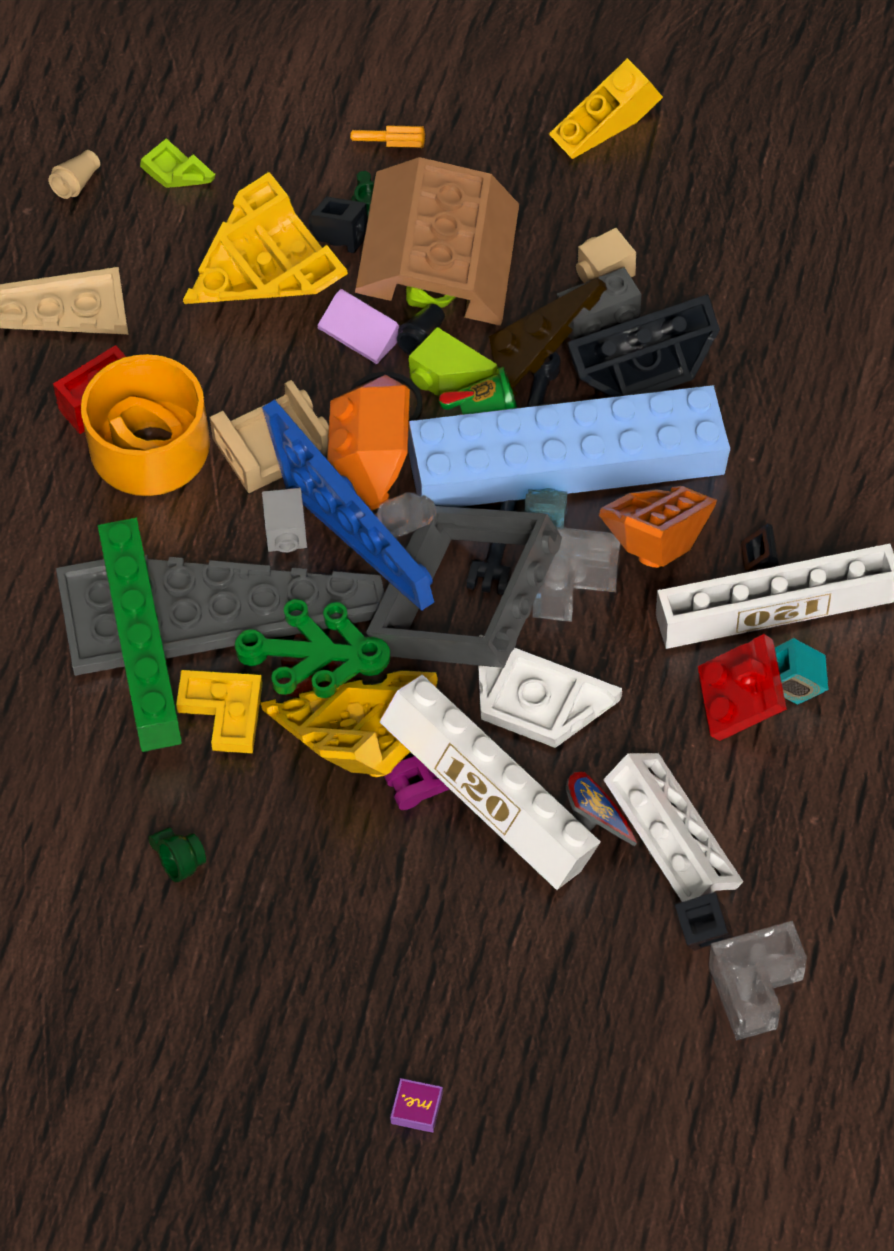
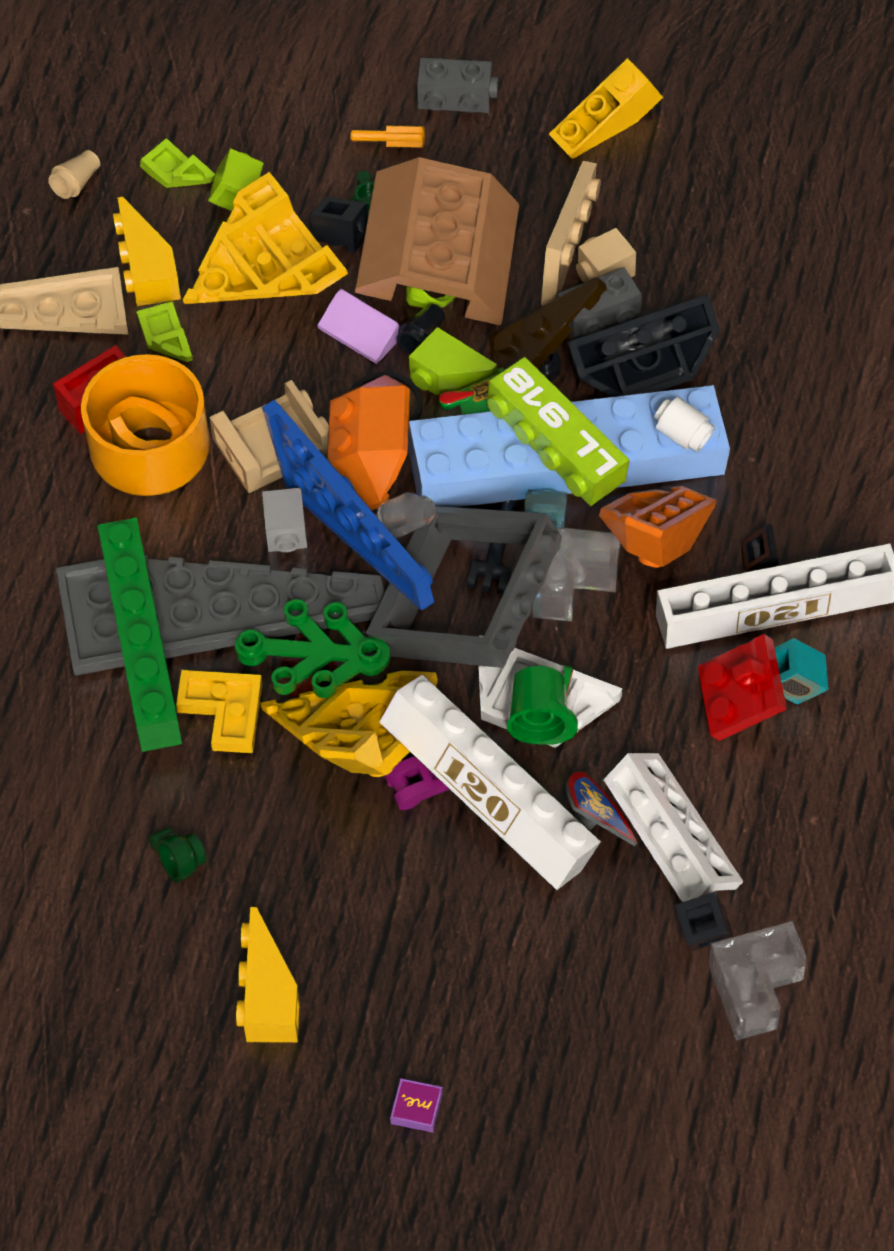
none -> yellow slope [113,197,181,307]
none -> lime slope [137,301,192,362]
none -> lime brick [208,148,264,211]
none -> yellow slope [236,907,300,1042]
none -> dark grey brick [417,58,499,113]
none -> lime brick [487,357,630,506]
none -> green hat [507,665,578,745]
none -> tan wing [541,161,601,307]
none -> white brick [654,397,715,452]

